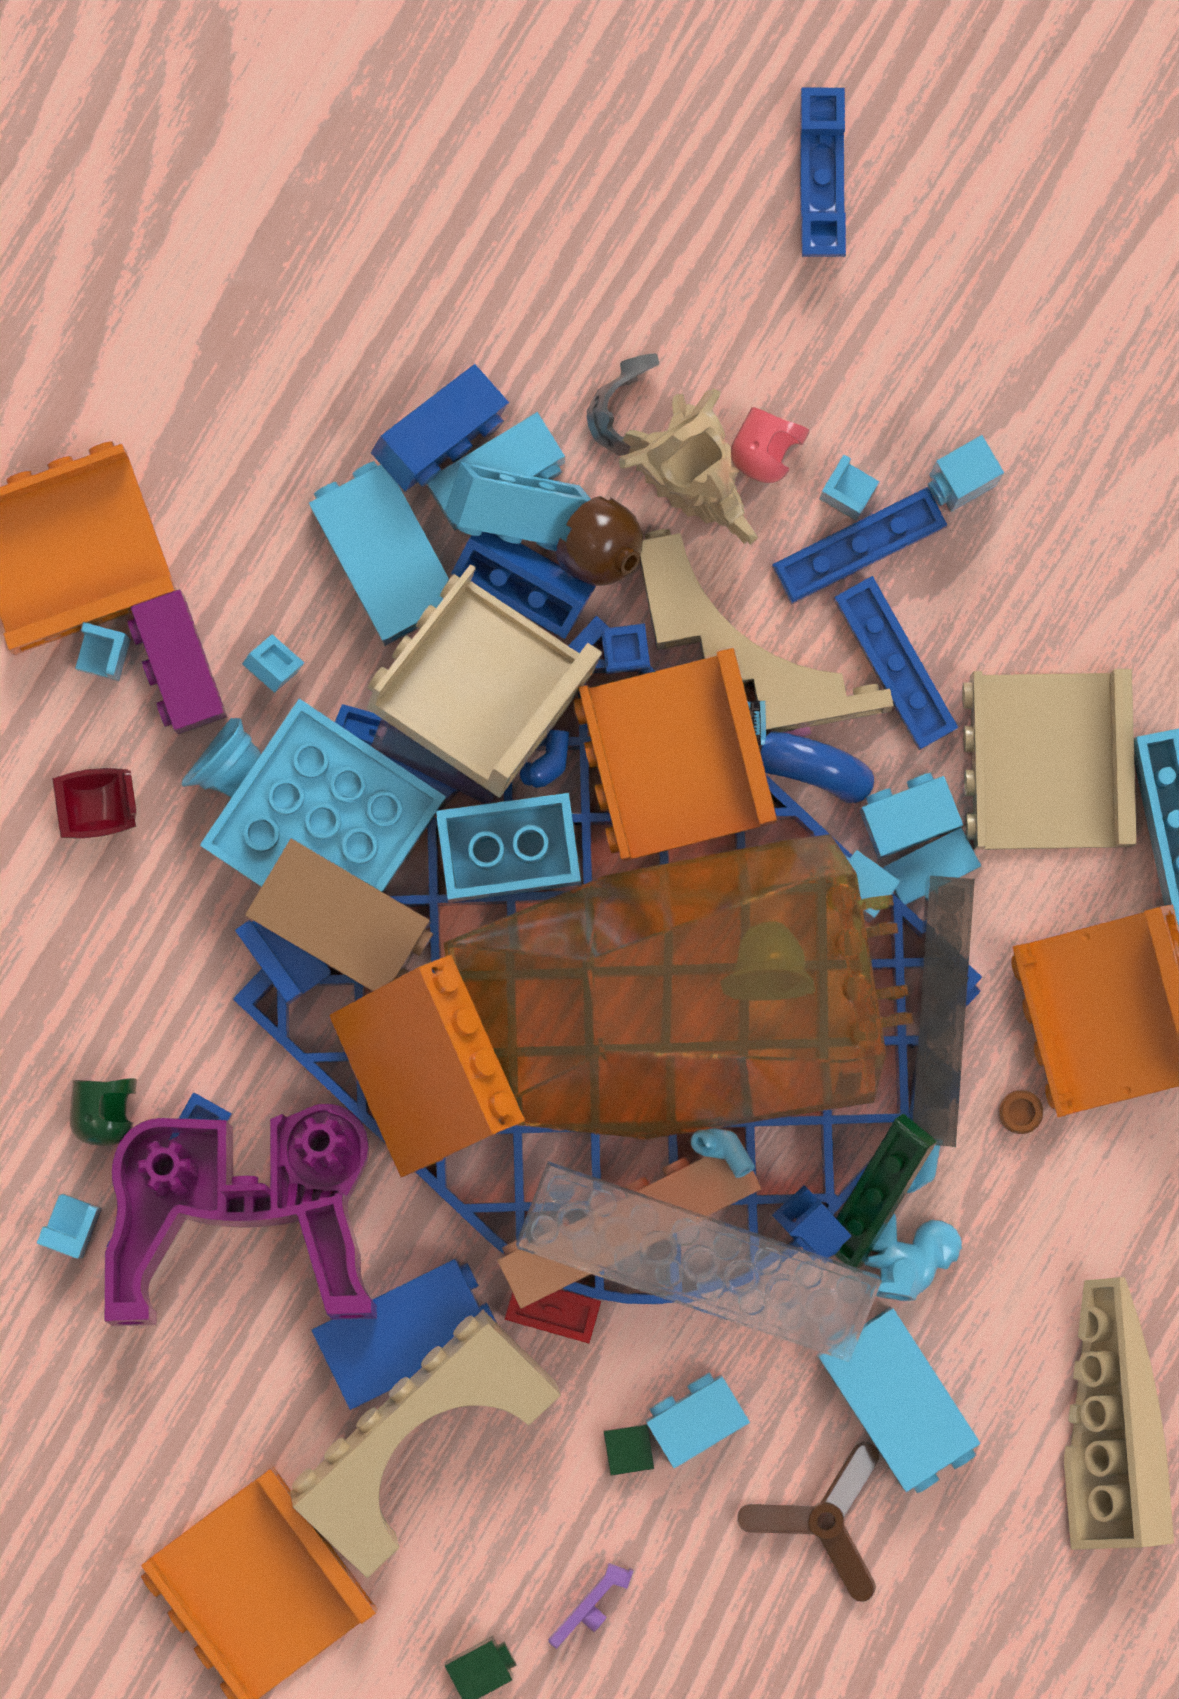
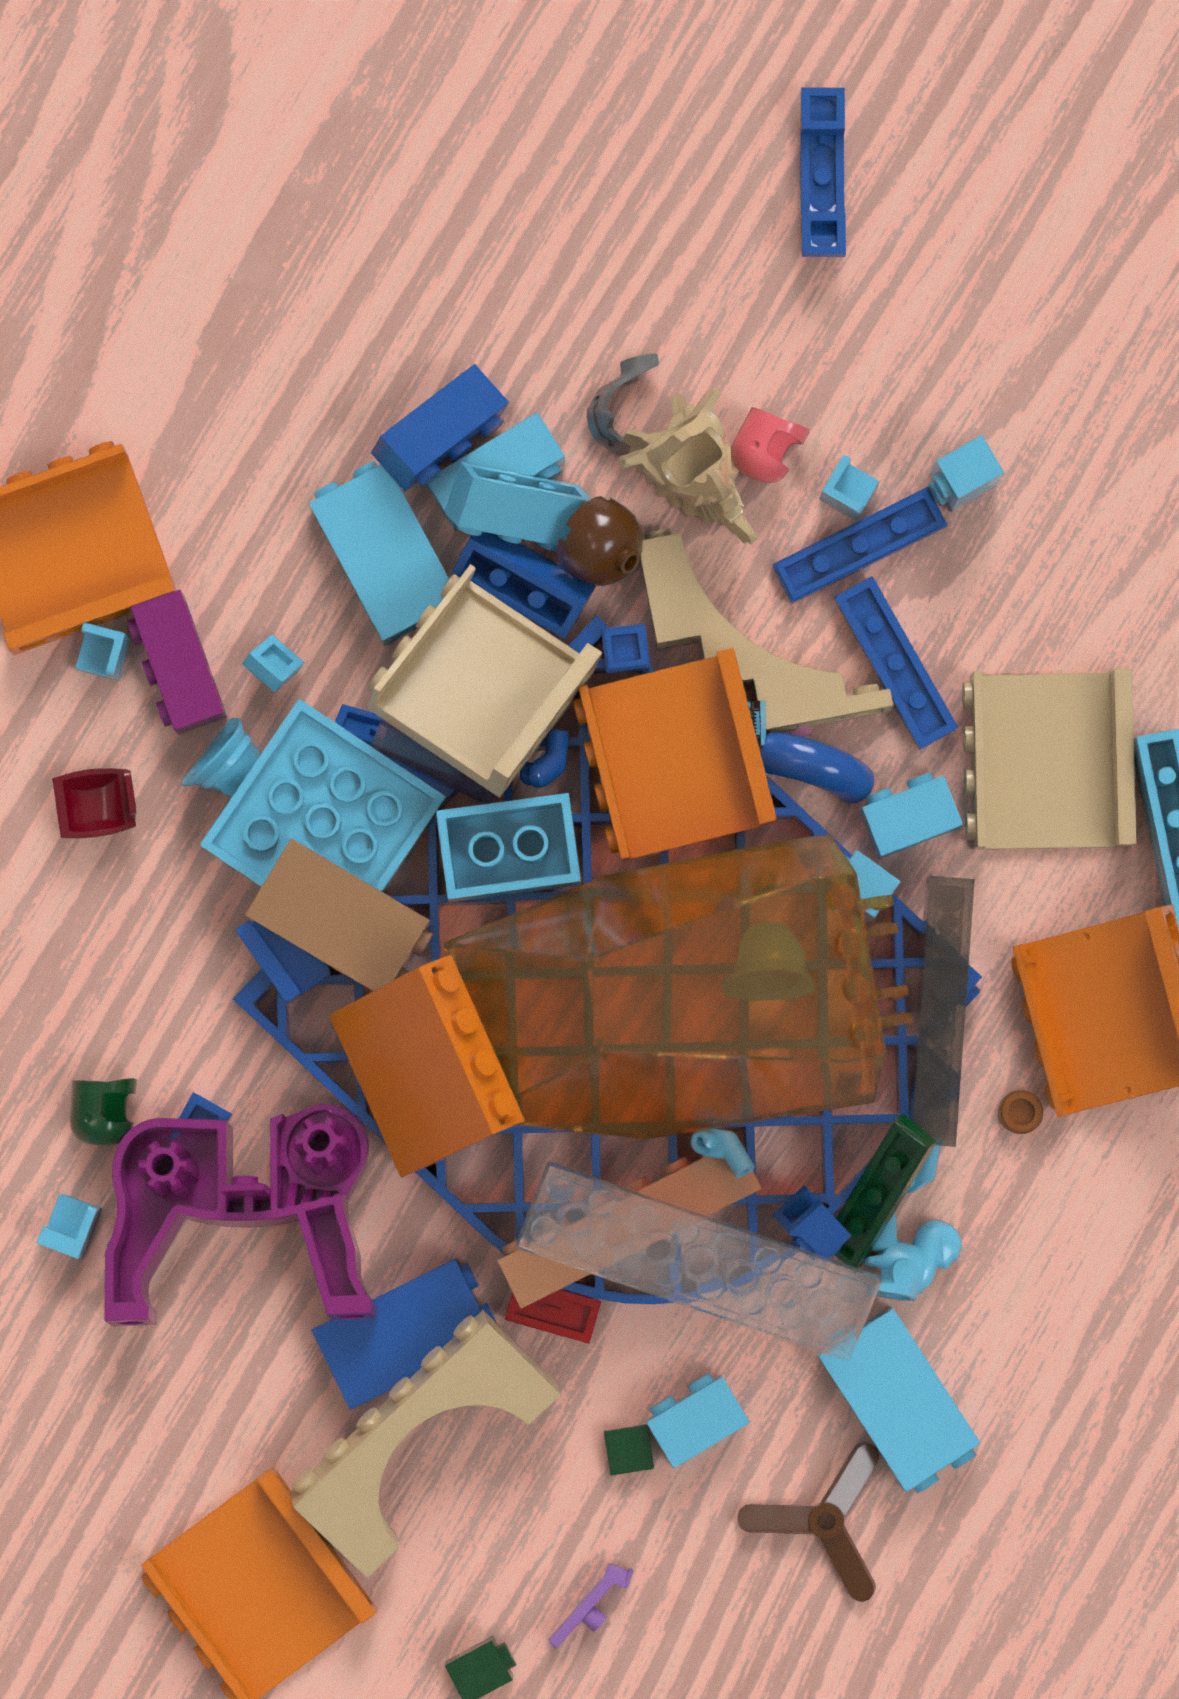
medium azure tile [883,827,981,905] -> none
tan wedge [1064,1277,1174,1550] -> none

